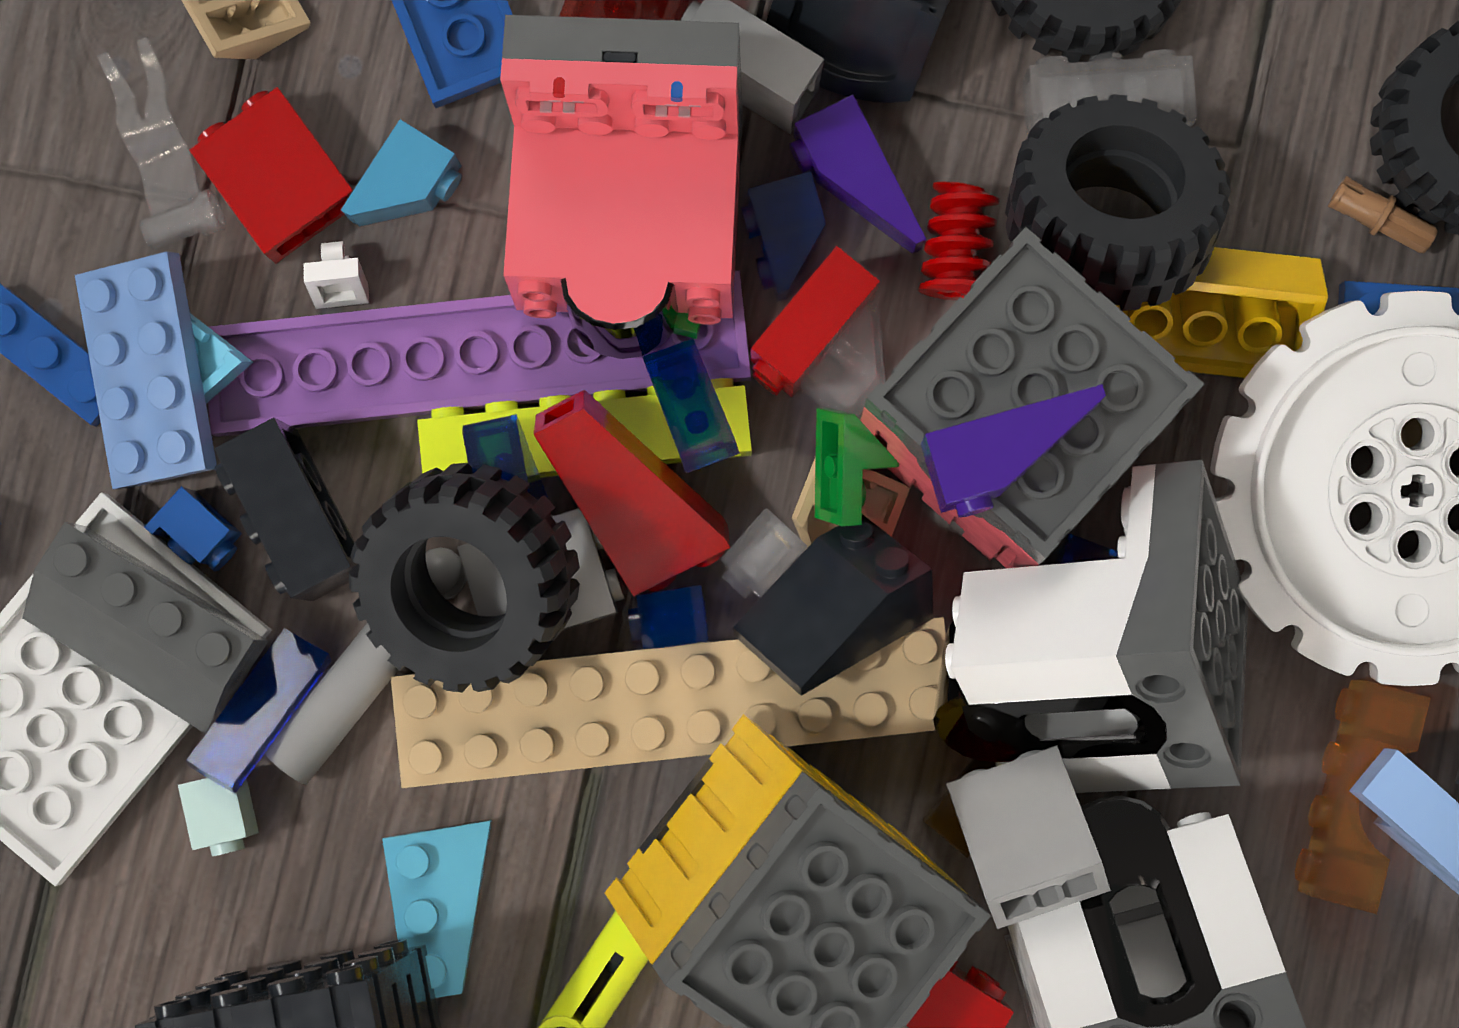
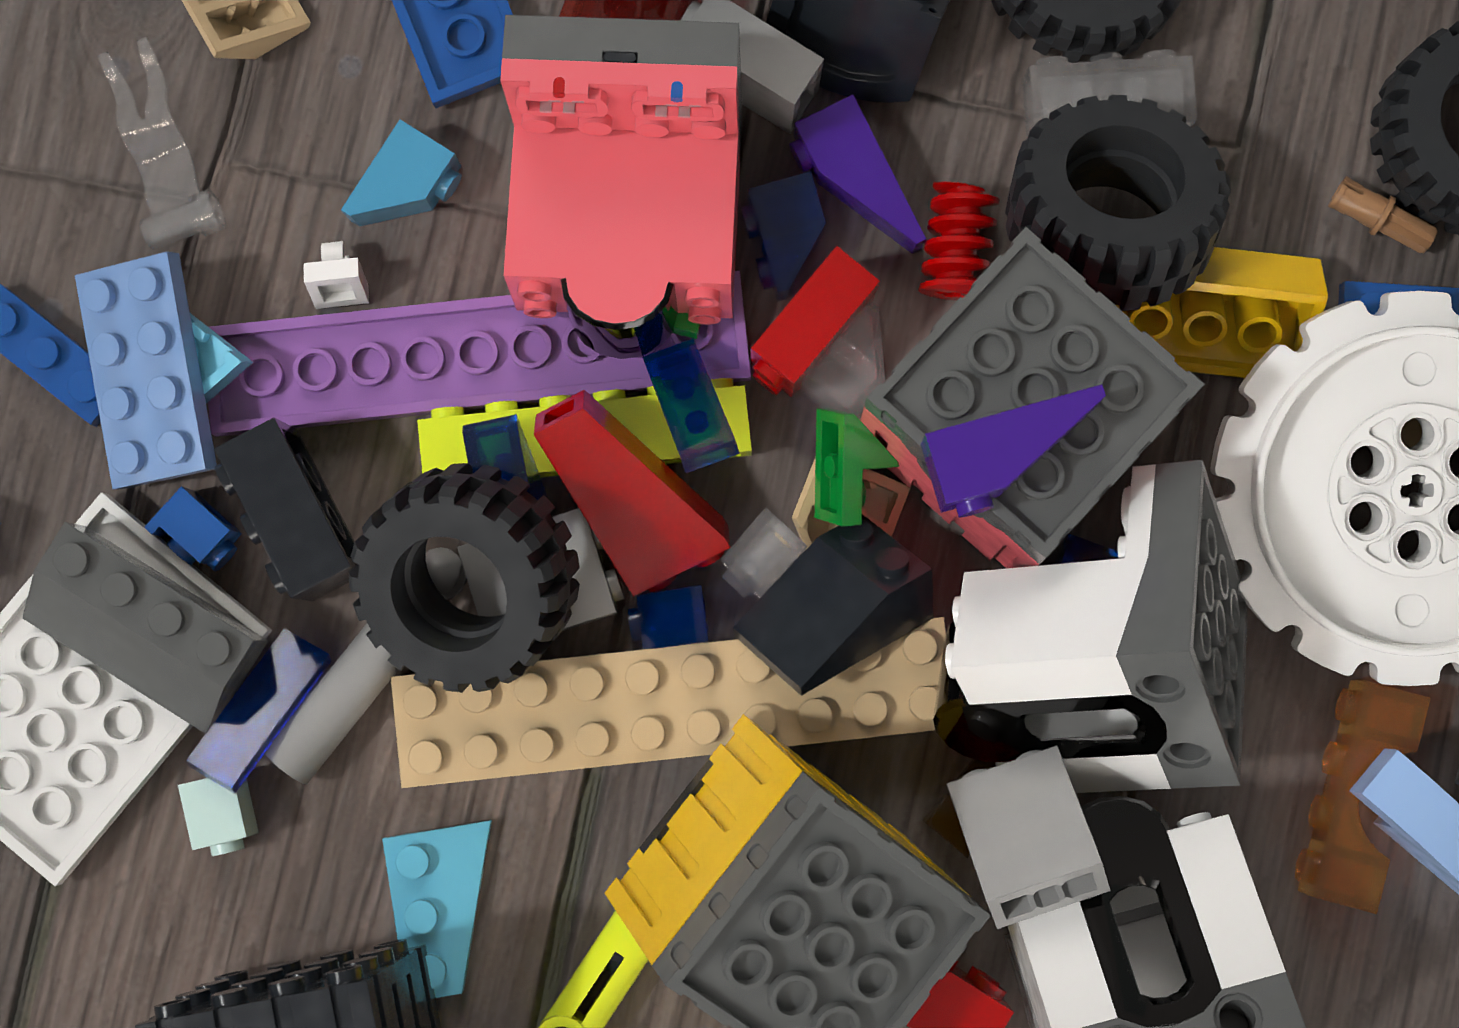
red brick [189,87,353,264] -> none

